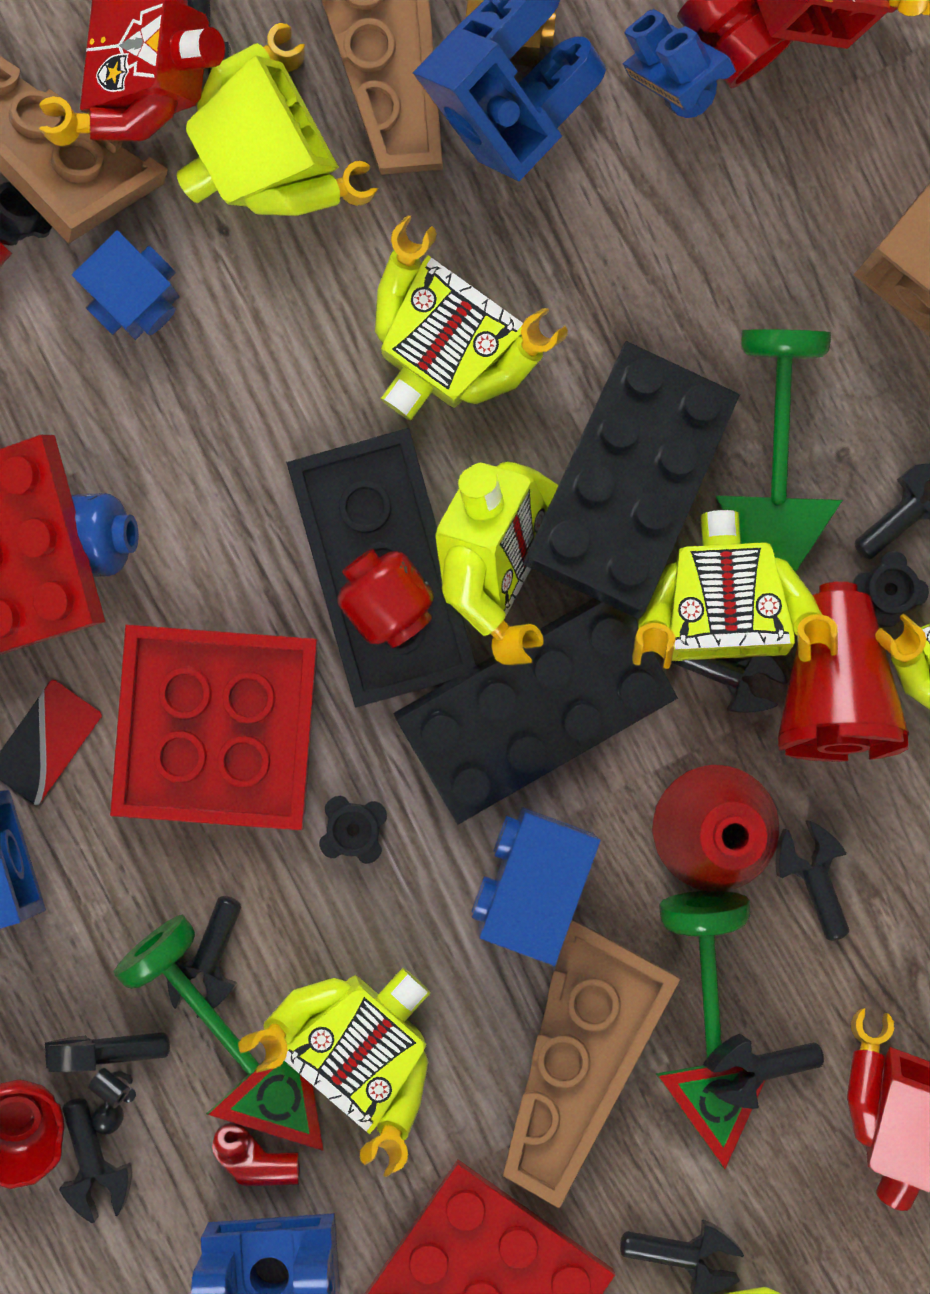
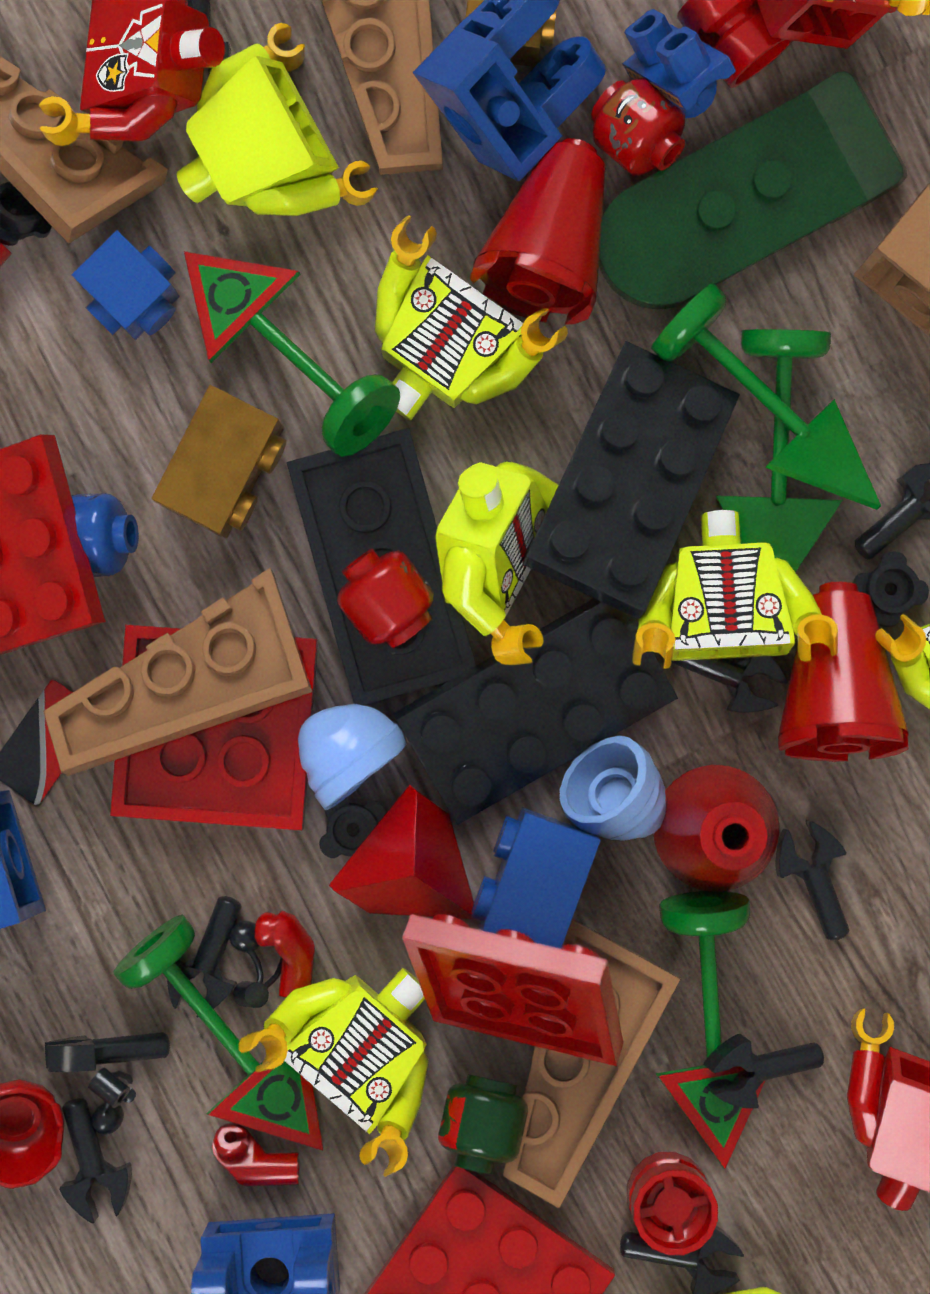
none -> medium nougat wing [43,568,313,776]
none -> pearl gold brick [151,384,287,539]
none -> green piece [184,251,400,457]
none -> black piece [229,921,282,1008]
none -> red arm [254,911,315,997]
none -> light blue hat [298,704,406,810]
none -> red slope [329,785,474,919]
none -> red plate [402,914,624,1066]
none -> dark green head [438,1074,528,1174]
none -> red cone [470,138,606,325]
none -> light blue hat [560,735,667,841]
none -> red head [591,78,685,175]
none -> dark green piece [599,71,907,309]
none -> red wheel [627,1152,718,1255]
none -> green piece [651,283,881,510]

